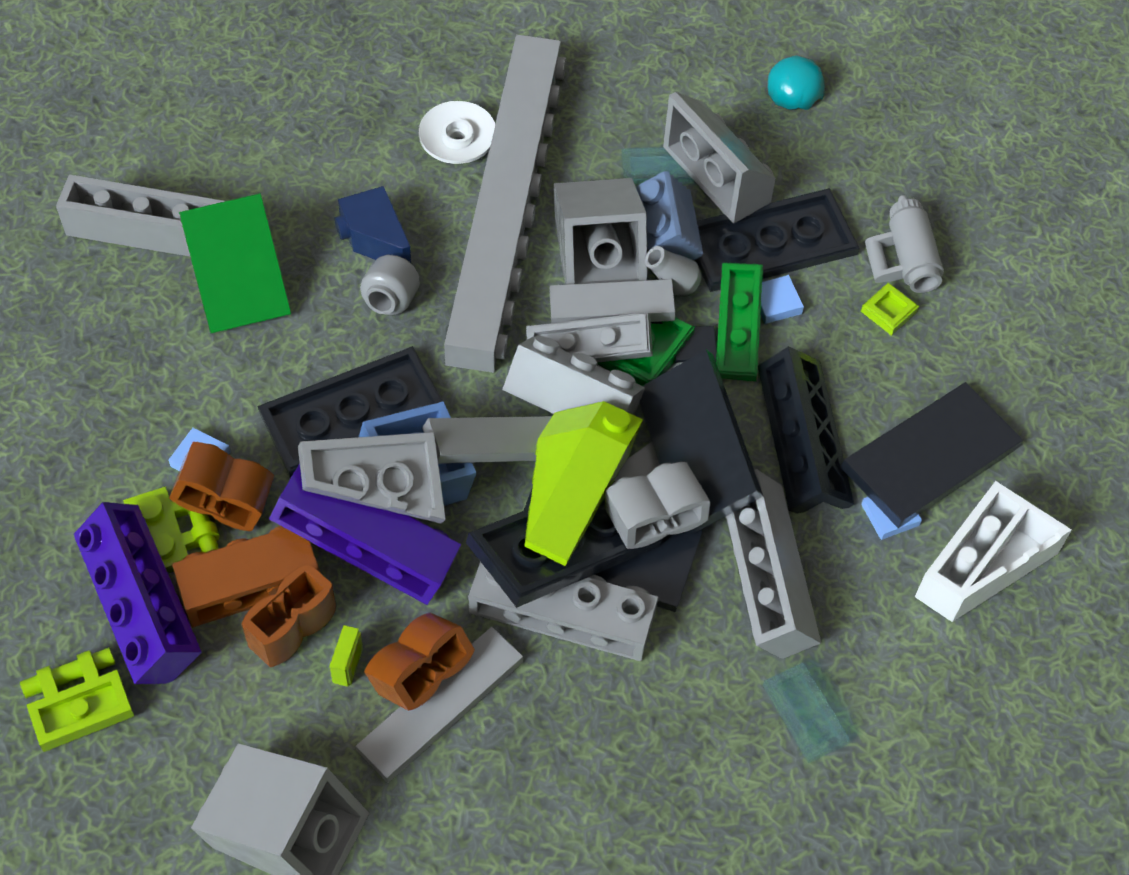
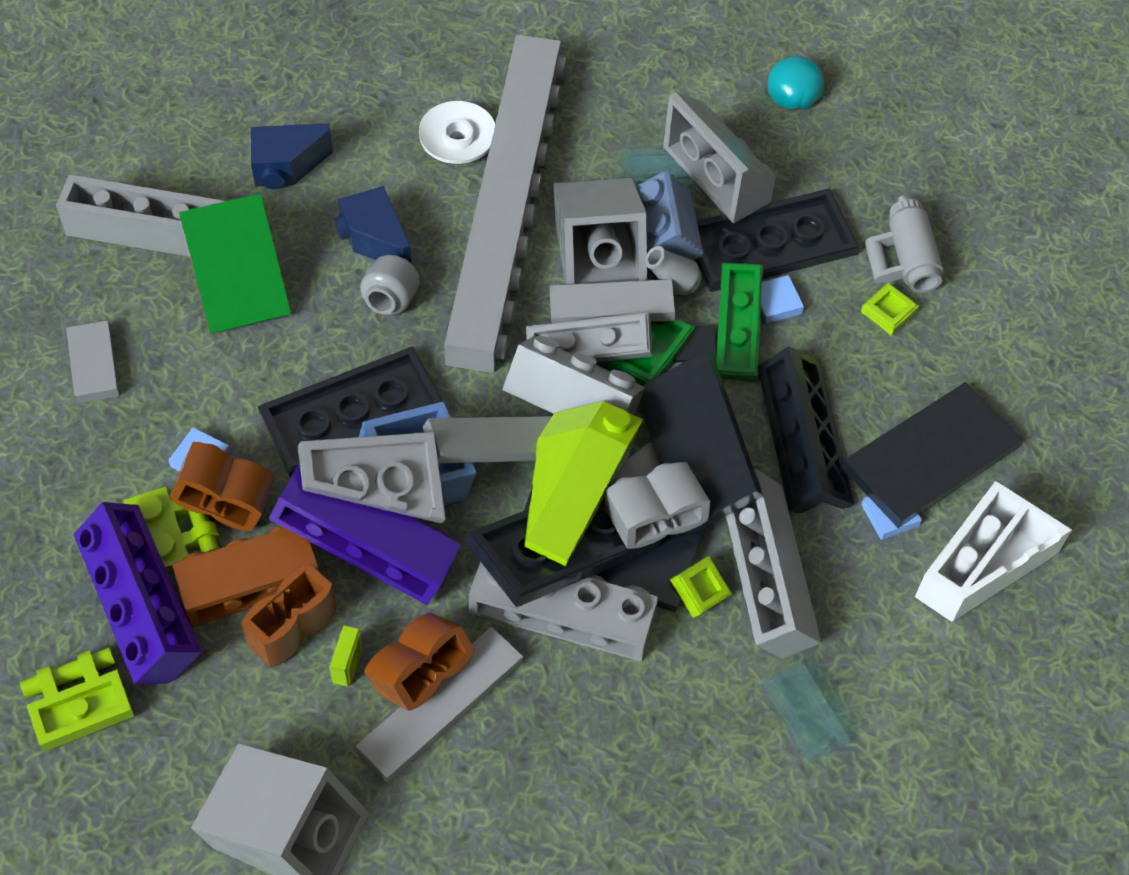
none -> light grey tile [66,320,119,404]
none -> dark blue slope [251,123,333,189]
none -> lime tile [670,556,732,618]

